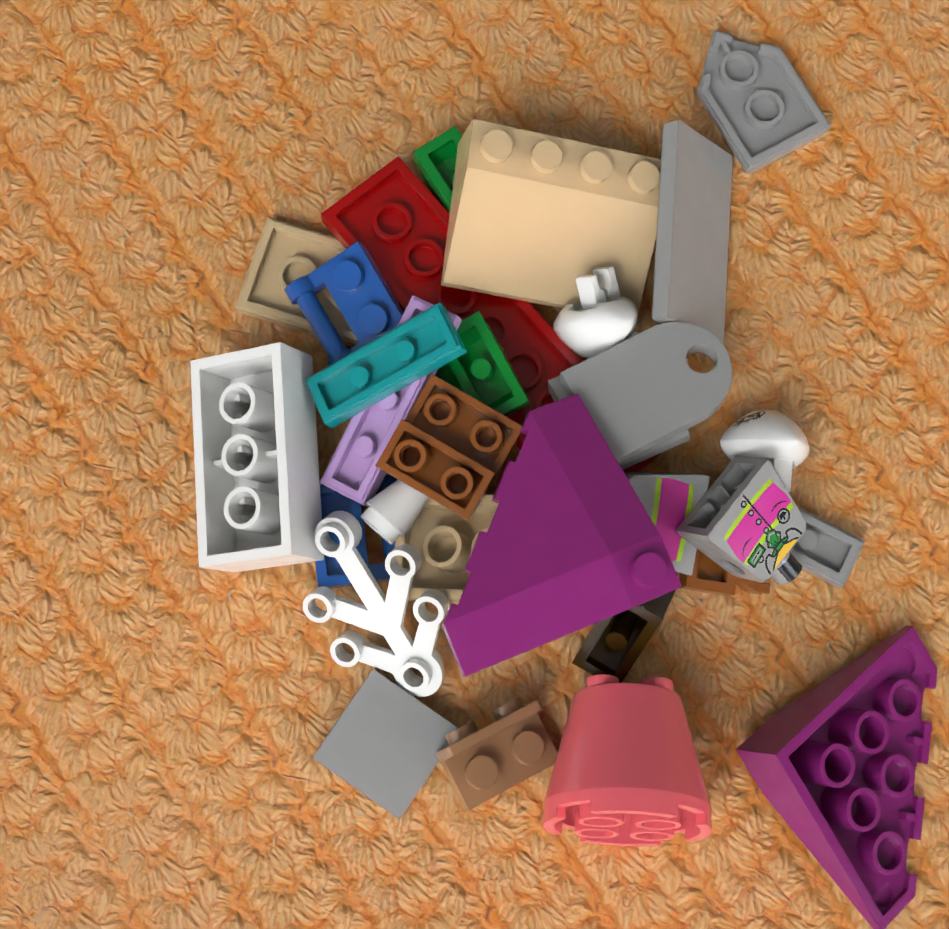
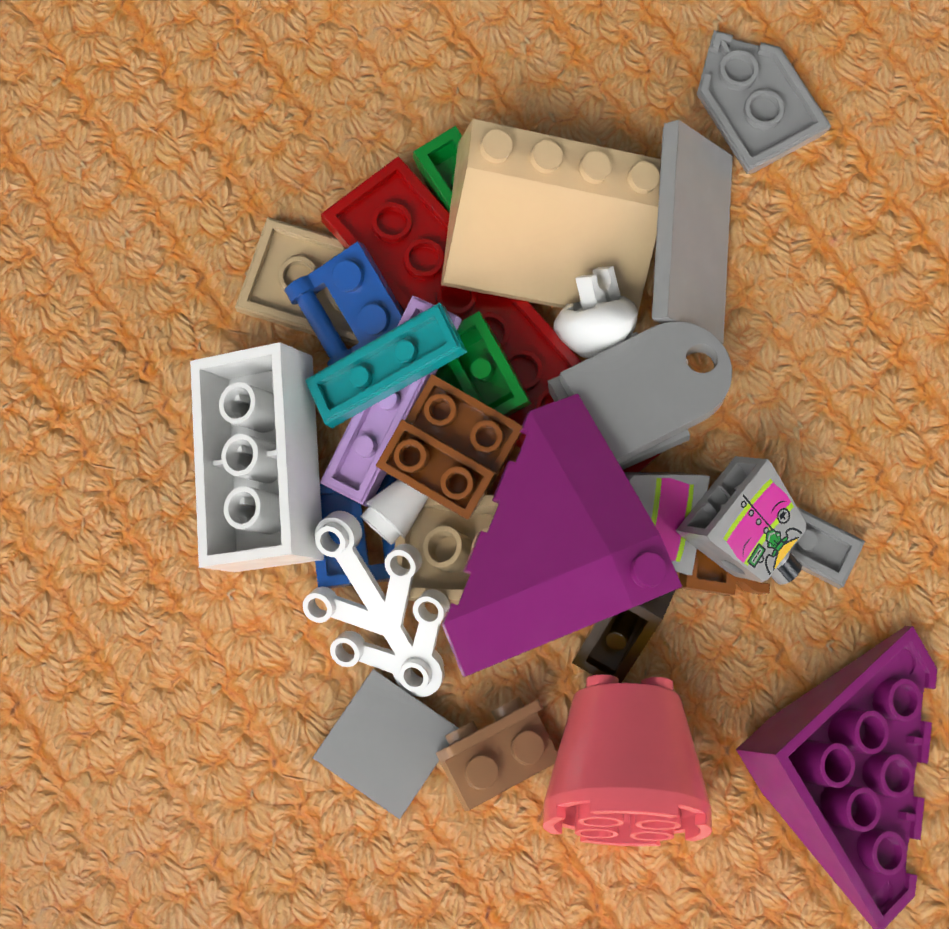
white piece [720,409,810,492] -> none

